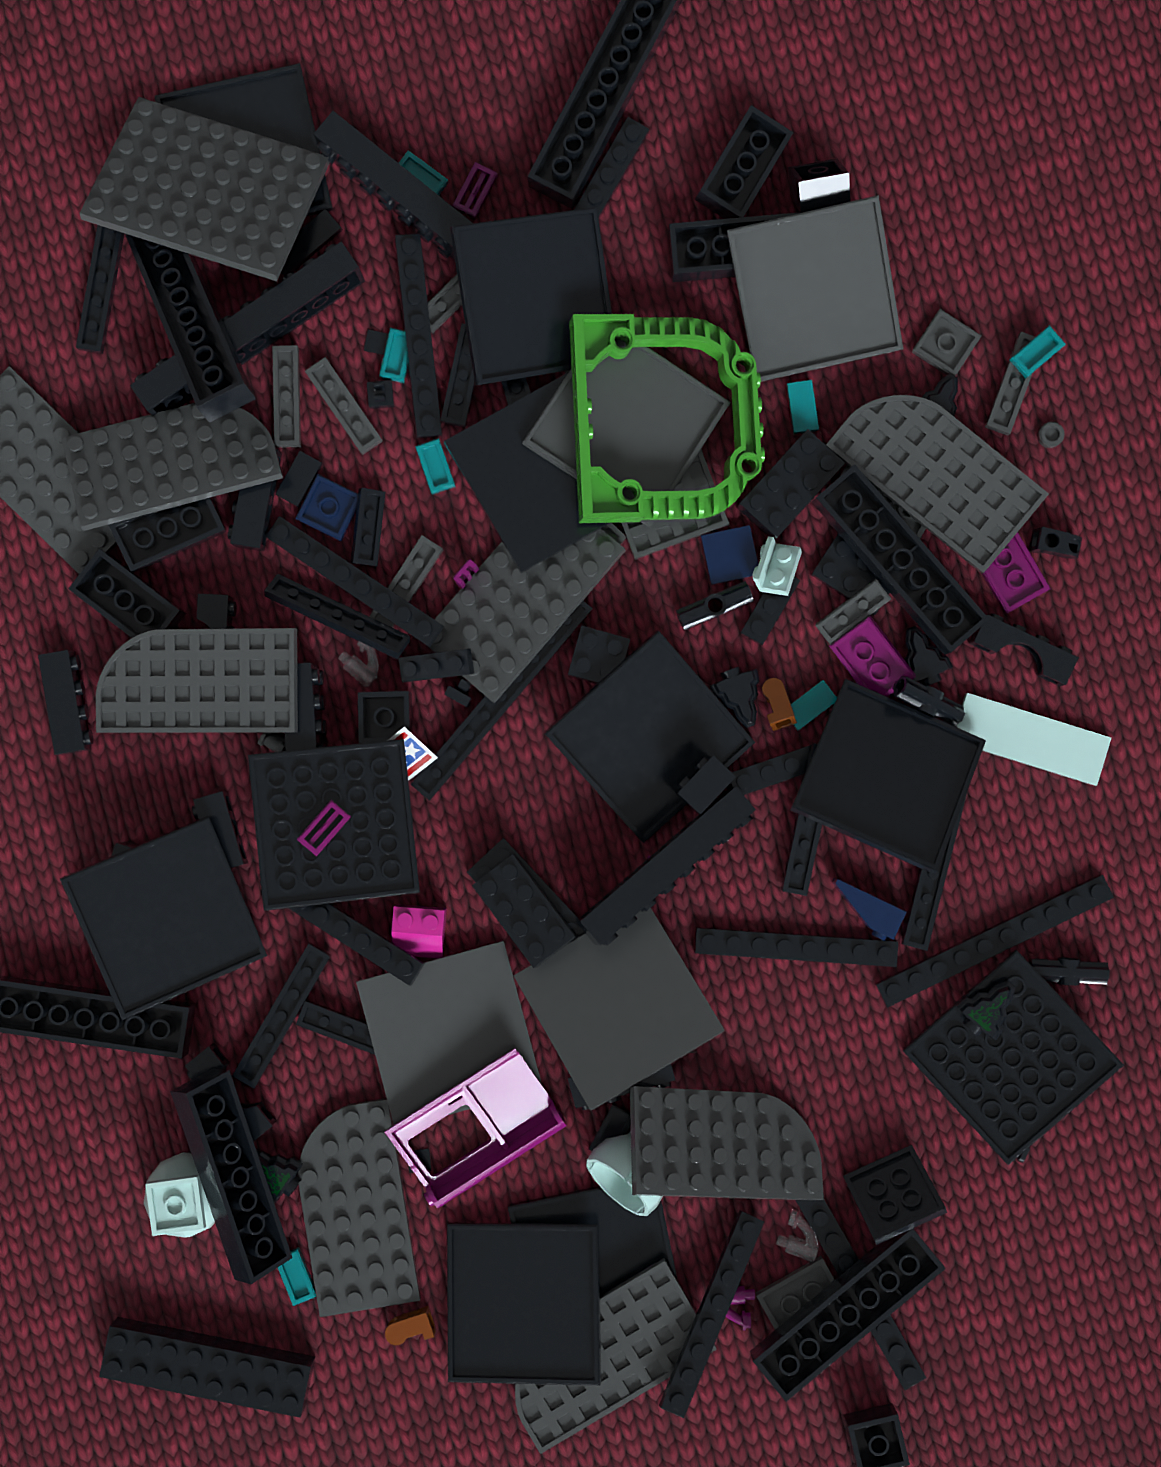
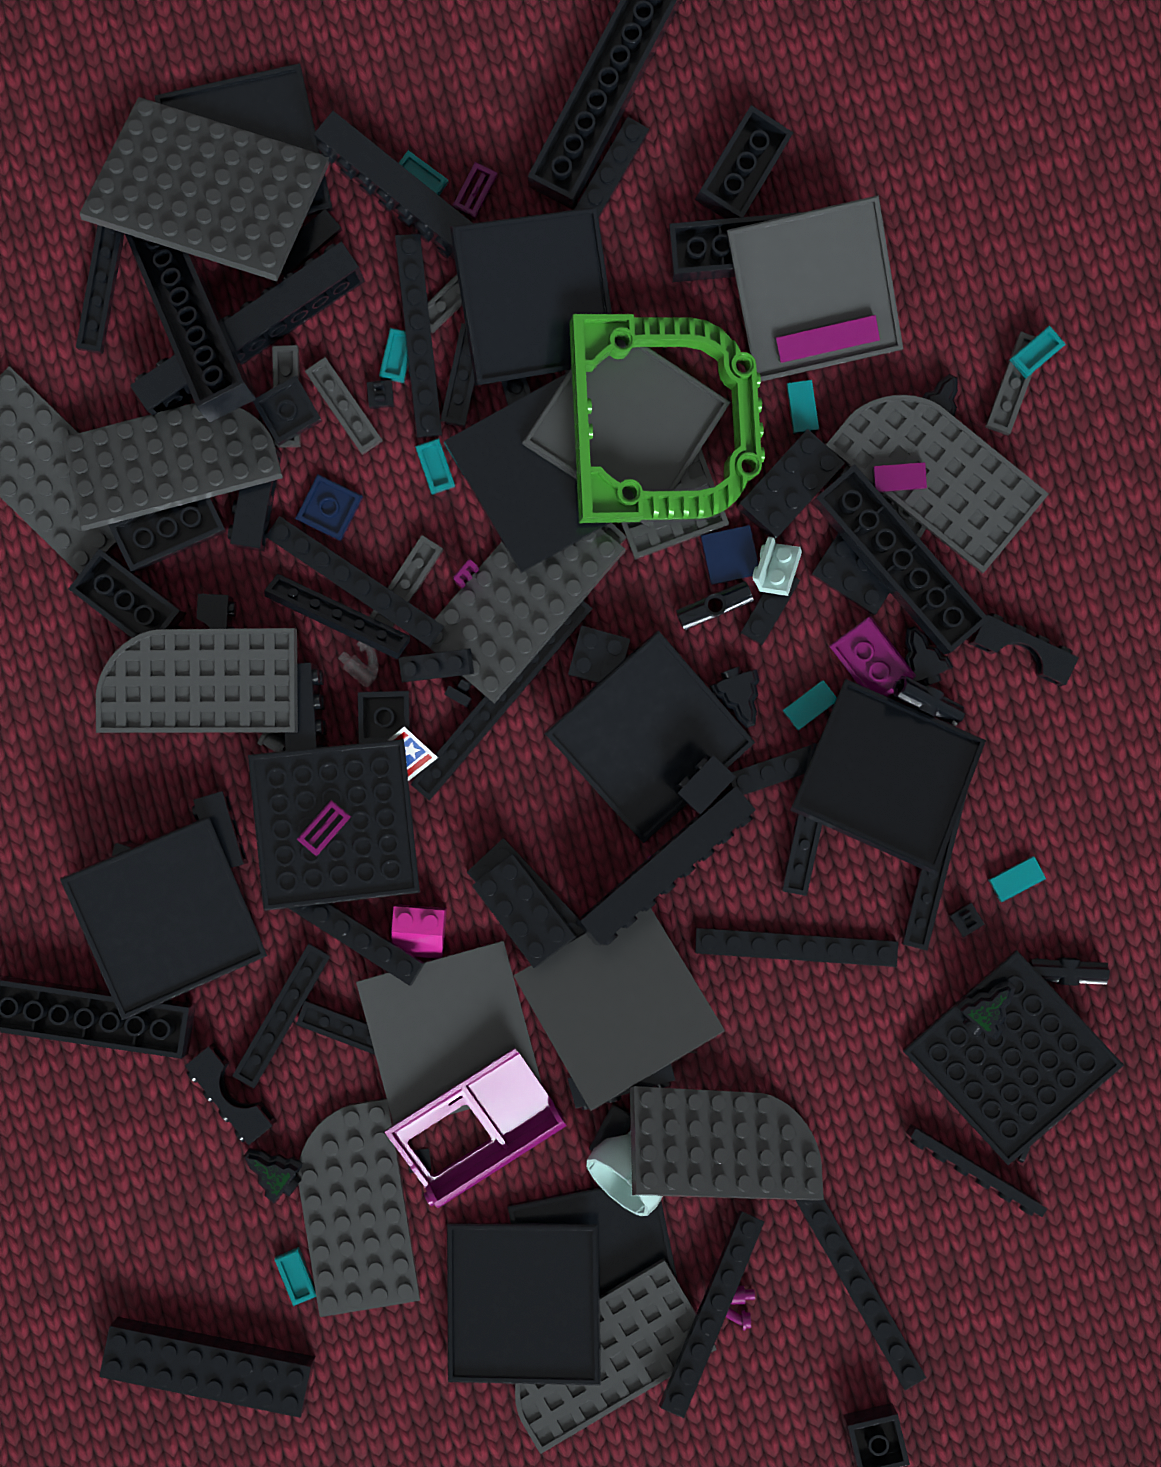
black brick [38,650,94,755] -> none
light aqua plate [144,1152,215,1238] -> none
black brick [170,1068,292,1284] -> none
black tile [276,451,323,508] -> none
black plate [350,488,386,567] -> none
black sticker [364,329,389,355] -> none
dark orange leg [385,1305,437,1345] -> none
black brick [750,1228,946,1402] -> none
dark grey plate [755,1256,835,1330] -> none
dark orange leg [762,678,797,731] -> none
clear plant [776,1210,819,1263] -> none
black brick [788,158,851,212] -> none
dark grey tile [815,578,891,645] -> none
dark blue slope [832,878,907,941] -> none
black plate [843,1145,947,1245] -> none
black plate [875,874,1114,1008] -> none
dark grey tile [912,309,982,376] -> none
light aqua tile [955,693,1111,786] -> none
magenta tile [982,532,1050,614] -> none
black leg [1029,527,1082,559] -> none
dark grey tile [1037,422,1065,448] -> none
none -> black plate [253,376,322,446]
none -> magenta tile [775,314,880,363]
none -> magenta tile [873,462,927,492]
none -> black plate [906,1124,1048,1217]
none -> black tile [948,902,985,937]
none -> teal tile [988,856,1046,902]

